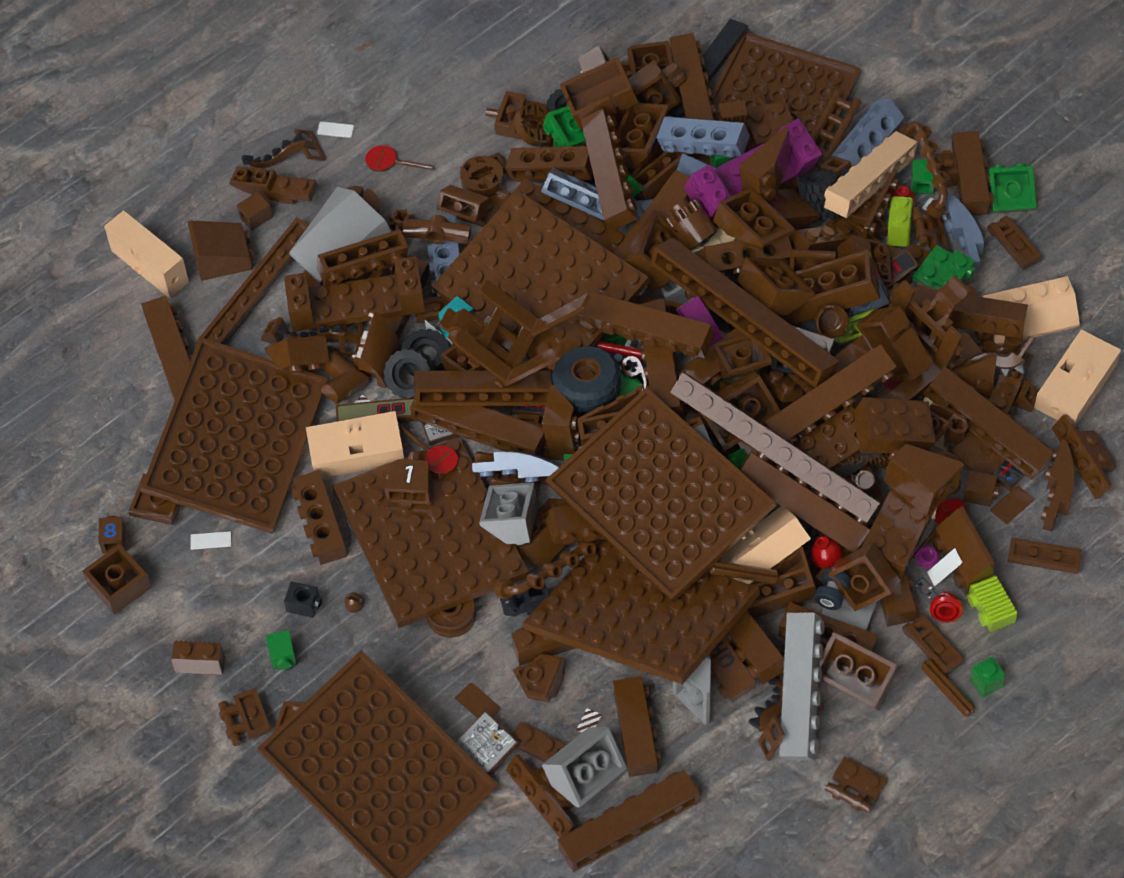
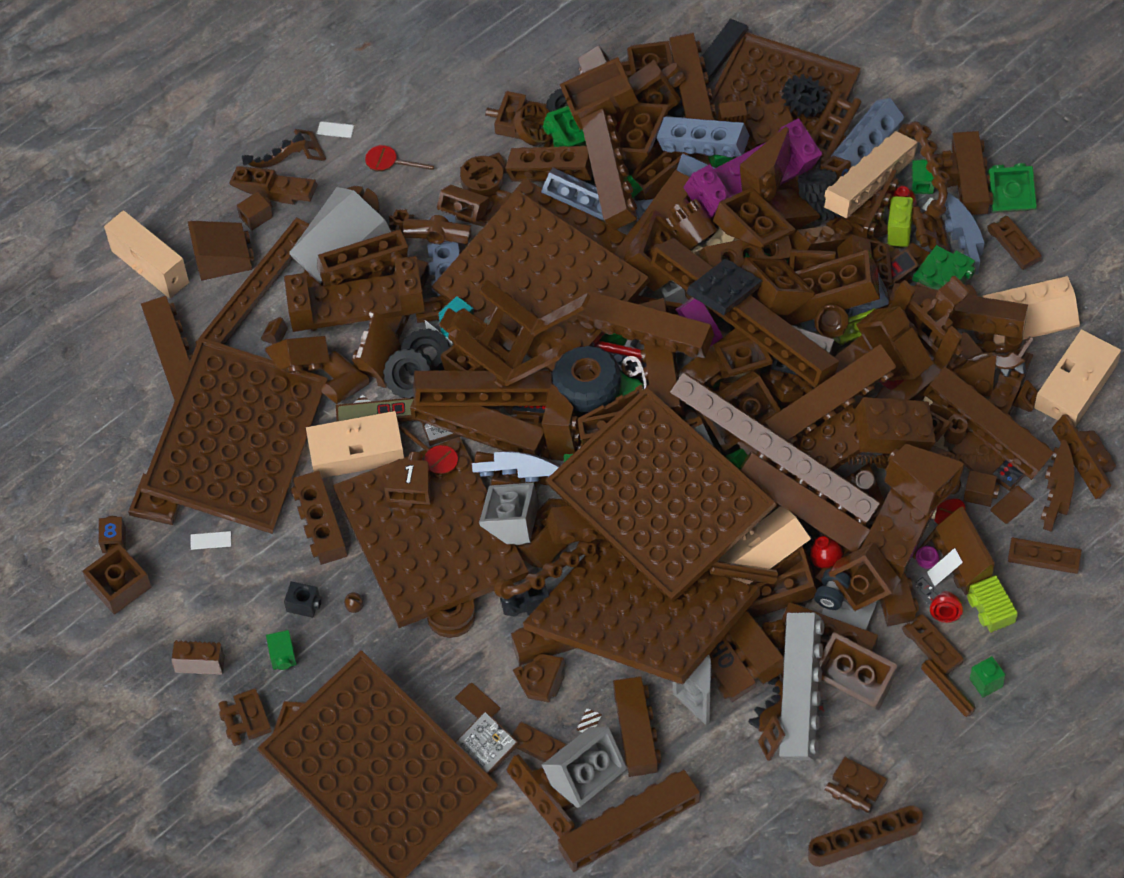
reddish brown piece [275,322,363,357] -> none
none -> black plate [687,259,762,315]
none -> reddish brown brick [761,619,786,650]
none -> black gear [782,74,828,118]
none -> reddish brown beam [808,805,923,867]

